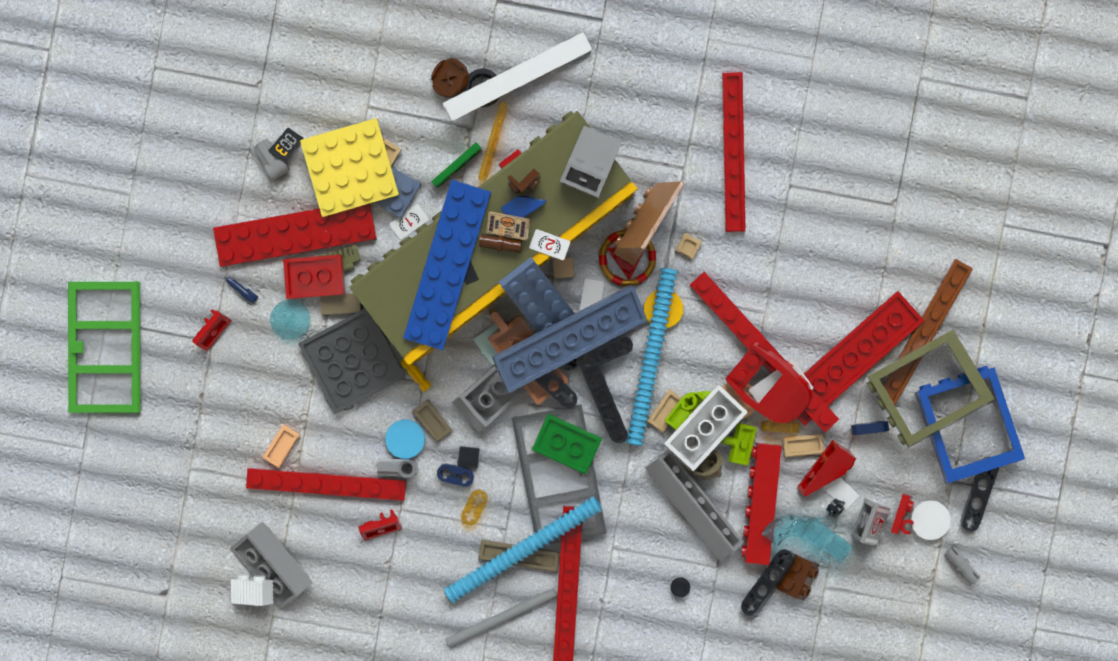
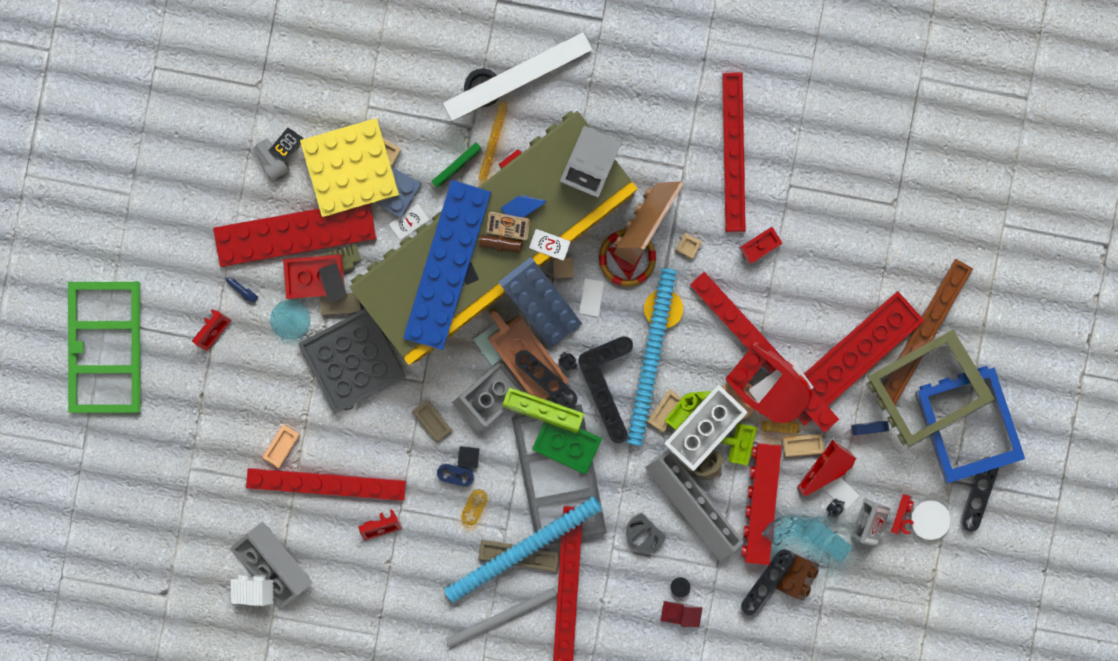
light grey piece [377,458,418,478] -> none
medium azure tile [386,419,425,459] -> none
yellow axle [400,359,431,392] -> none
reddish brown tile [431,58,469,98] -> none
sand blue plate [492,285,647,393] -> none
reddish brown bracket [507,169,540,194] -> none
light grey pin [945,546,981,585] -> none
none -> black sticker [319,263,347,303]
none -> lime tile [502,387,584,433]
none -> dark grey piece [626,512,666,553]
none -> dark red slope [660,600,703,627]
none -> red plate [739,227,782,265]

